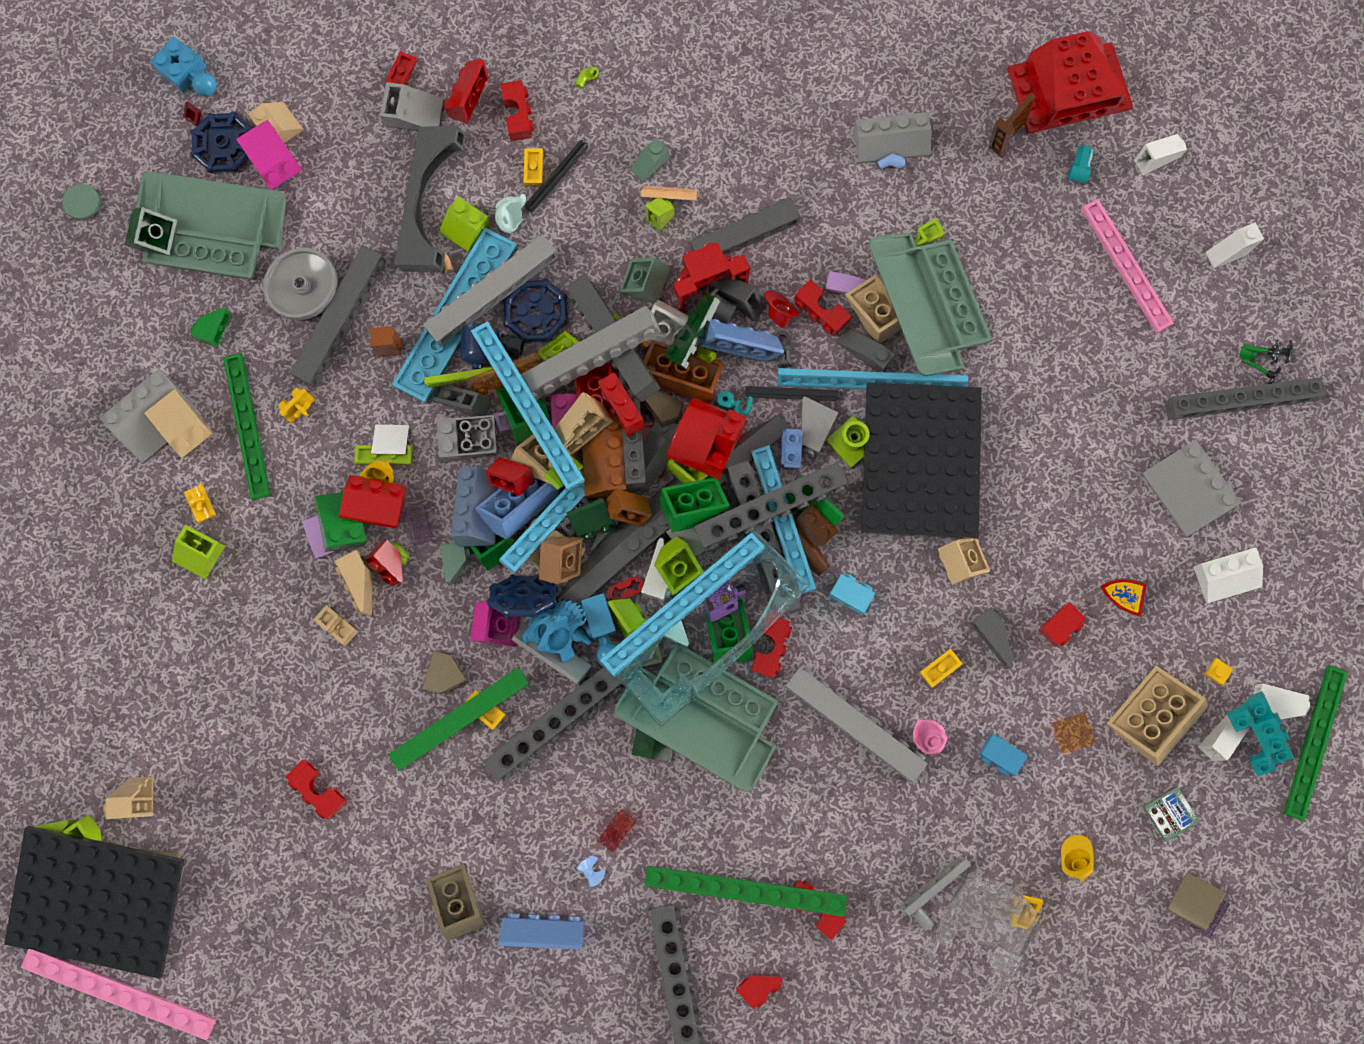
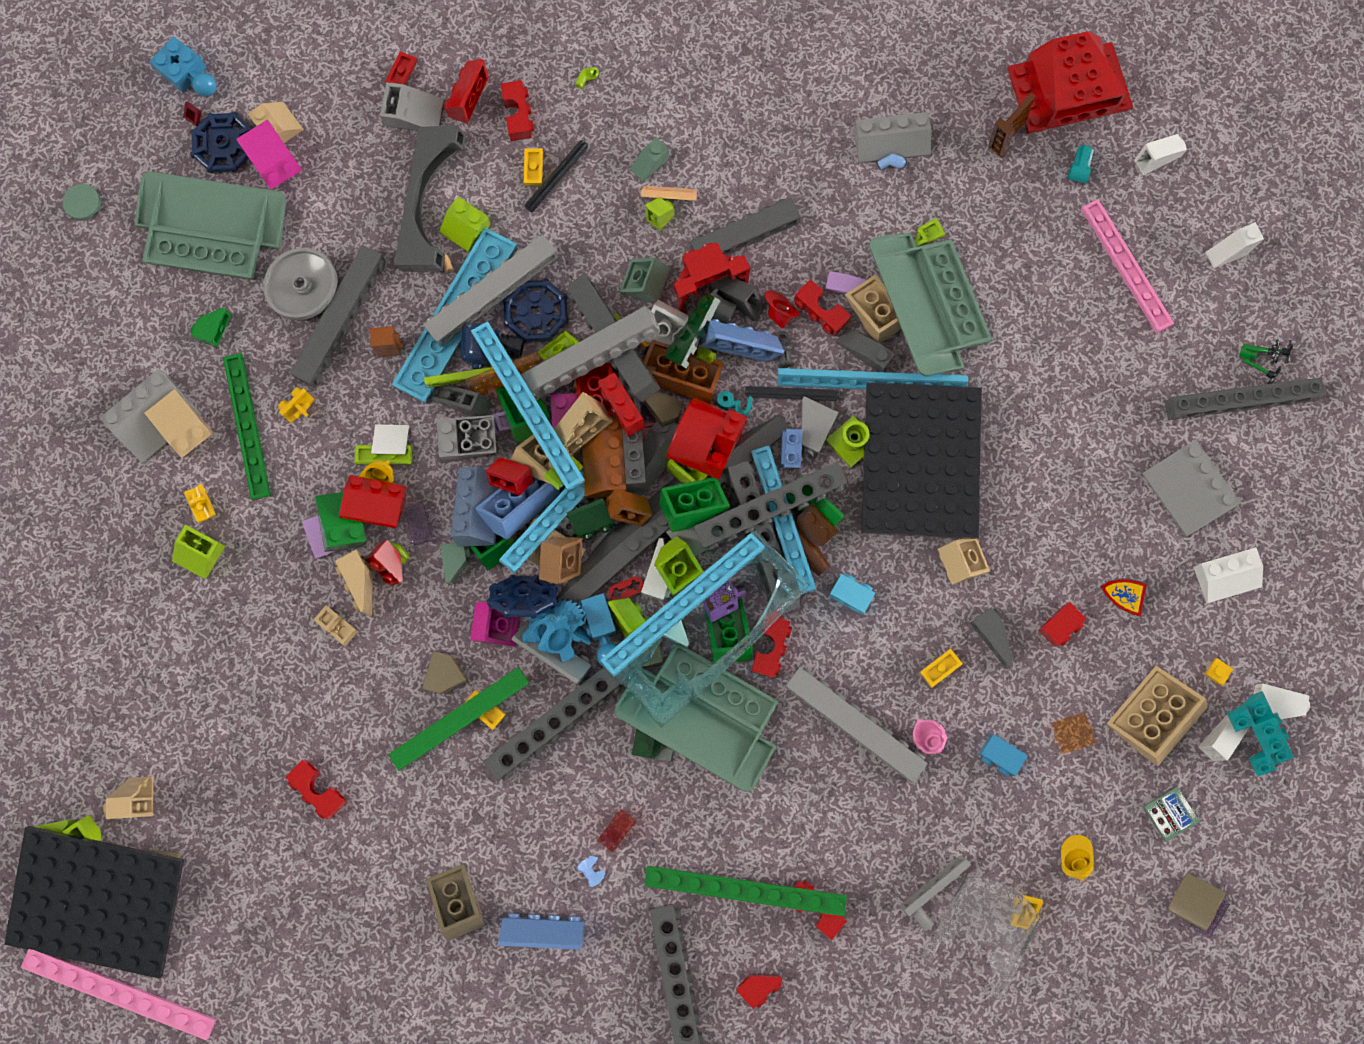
dark green slope [125,207,177,256] -> none
light aqua hair [495,194,526,233] -> none
green tile [1283,665,1348,821] -> none

